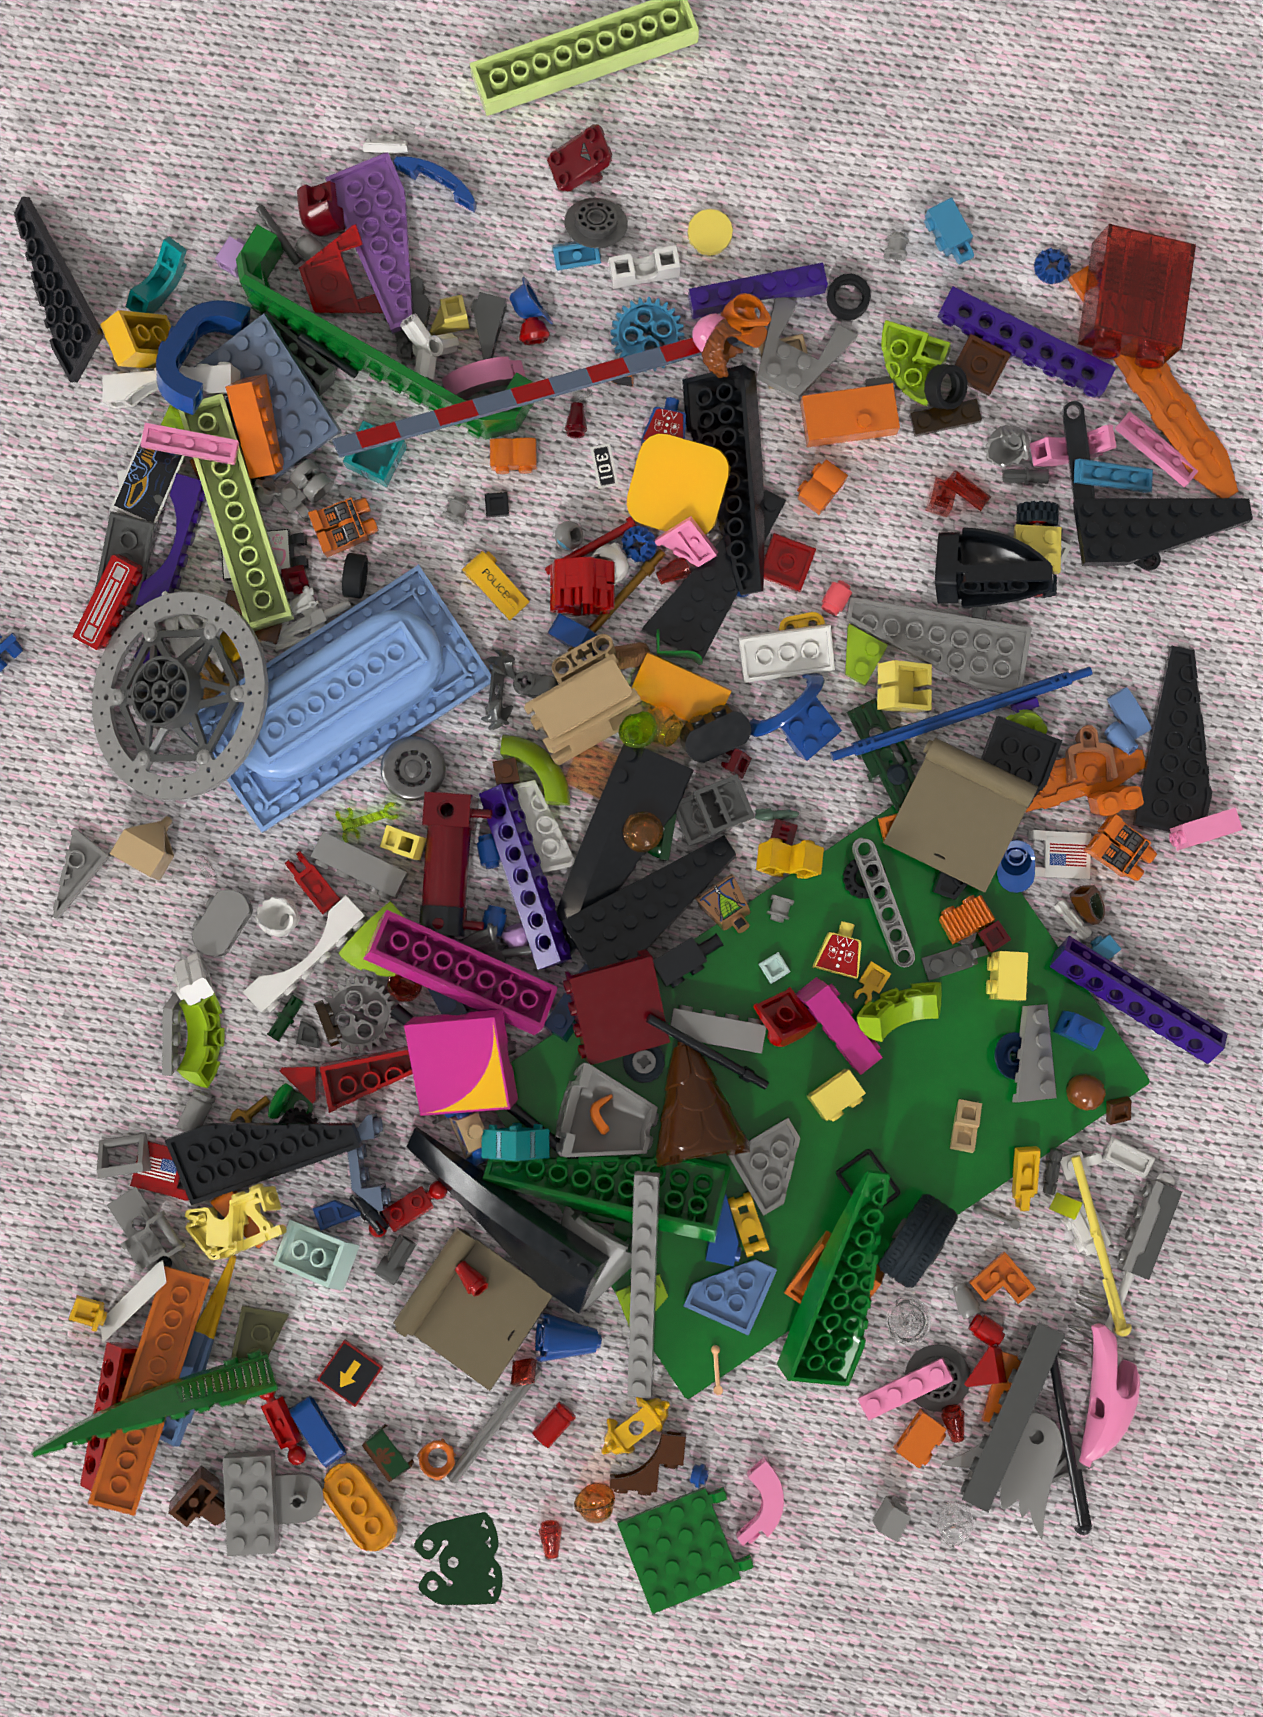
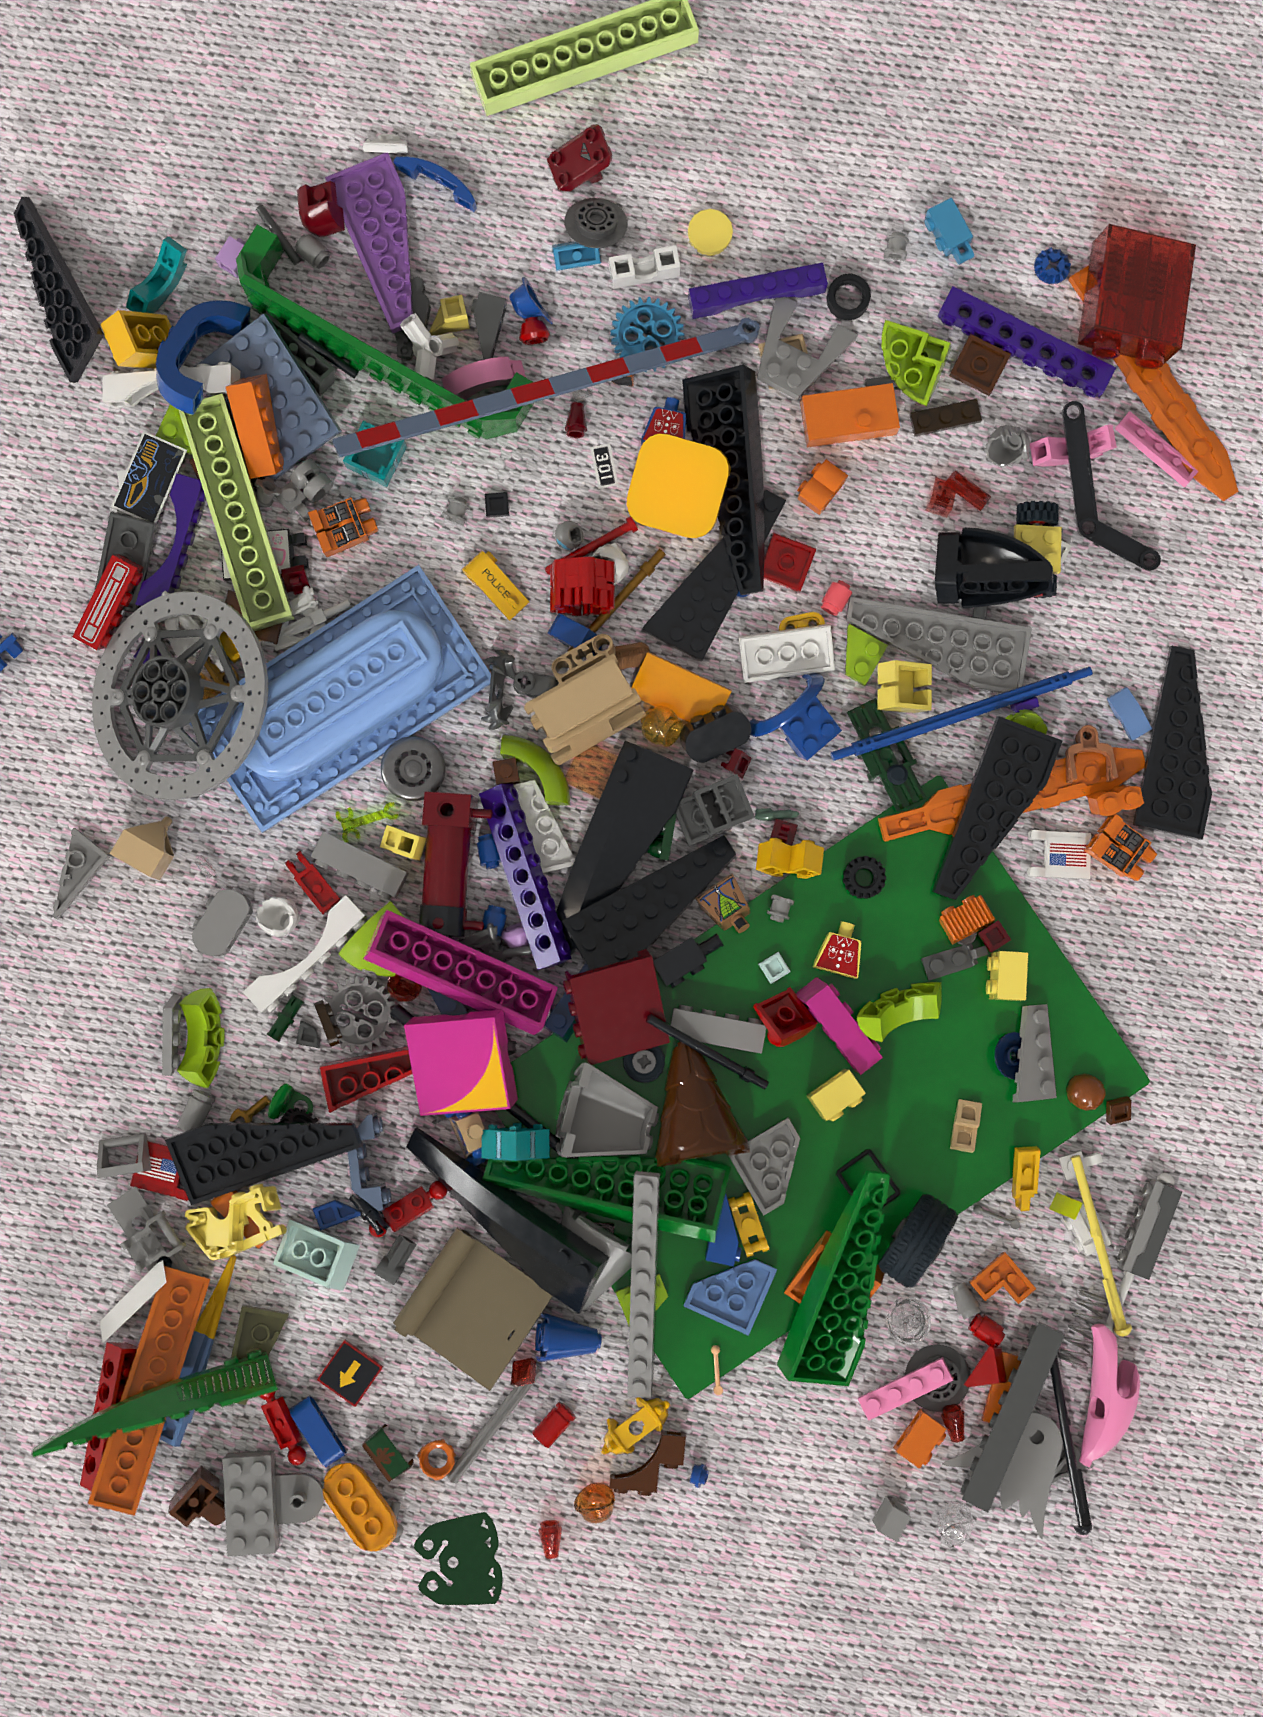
yellow bracket [68,1295,107,1332] -> none
bright pink plate [140,423,239,465] -> none
white brick [172,953,214,1006] -> none
red slope [279,1066,319,1104] -> none
red wing [299,224,383,313] -> none
black tyre [342,553,368,599] -> none
red cone [455,1261,488,1297] -> none
orange brick [490,438,537,474] -> none
orange hair [590,1094,613,1135] -> none
green plate [617,1487,754,1614] -> none
clear neon green hair [618,711,658,748] -> none
blue gear [621,526,657,563] -> none
clear orange helmet [623,811,663,852] -> none
bright pink wing [654,516,718,567] -> none
clear red cone [656,557,691,585] -> none
green piece [656,629,703,665] -> none
dark orange hair [692,313,743,378] -> none
orange helmet [720,293,771,348] -> none
bright pink arch [736,1457,784,1546] -> none
light grey beam [852,838,915,968] -> none
yellow plate [853,961,891,1005] -> none
dark tan door [883,737,1038,893] -> none
black tyre [924,364,968,409] -> none
blue piece [997,839,1035,893] -> none
dark grey axle [1002,467,1049,486] -> none
dark grey axle [1043,1148,1063,1195] -> none
dark purple brick [1050,936,1228,1064] -> none
blue torso [1053,1011,1105,1051] -> none
white axle [1054,899,1092,940] -> none
reddish brown rock [1069,885,1105,925] -> none
black wing [1073,498,1253,566] -> none
dark azure tile [1074,459,1153,493] -> none
dark azure plate [1090,935,1121,960] -> none
white tile [1102,1137,1155,1179] -> none
medium blue cone [1104,721,1138,755] -> none
bright pink window [1169,807,1243,851] -> none

